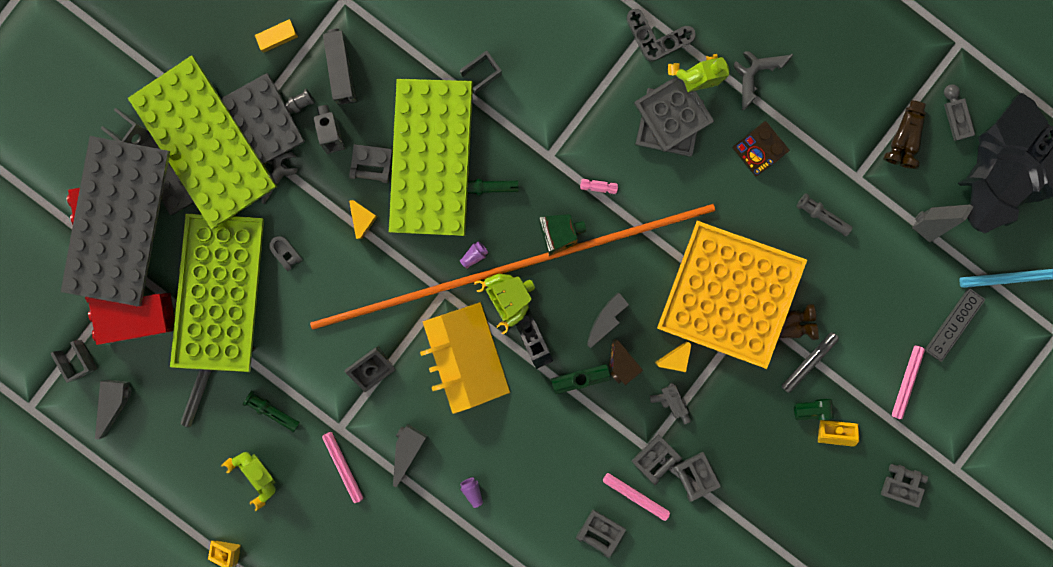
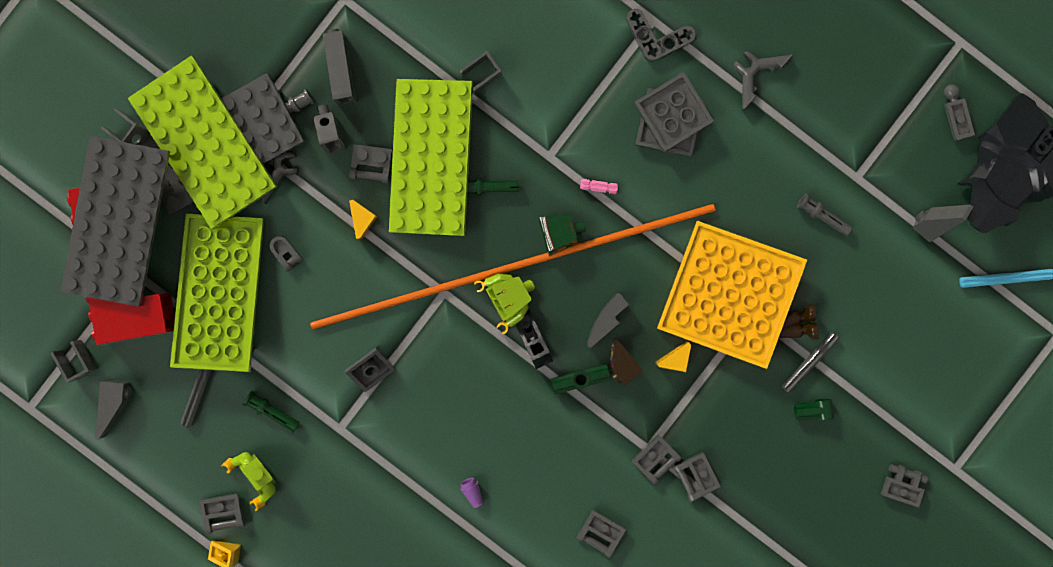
yellow slope [255,19,298,53] -> none
bright pink axle [322,432,363,503] -> none
dark grey slope [393,424,427,487] -> none
yellow piece [420,302,510,414] -> none
medium lavender cone [460,241,488,269] -> none
bright pink axle [603,473,670,521] -> none
dark grey piece [649,383,691,424] -> none
lime torso [668,54,729,92] -> none
dark brown slope [732,121,790,177] -> none
yellow slope [818,420,859,446] -> none
dark brown piece [883,100,926,169] -> none
bright pink axle [892,346,925,419] -> none
dark grey tile [925,288,985,362] -> none
none -> dark grey plate [199,493,245,534]

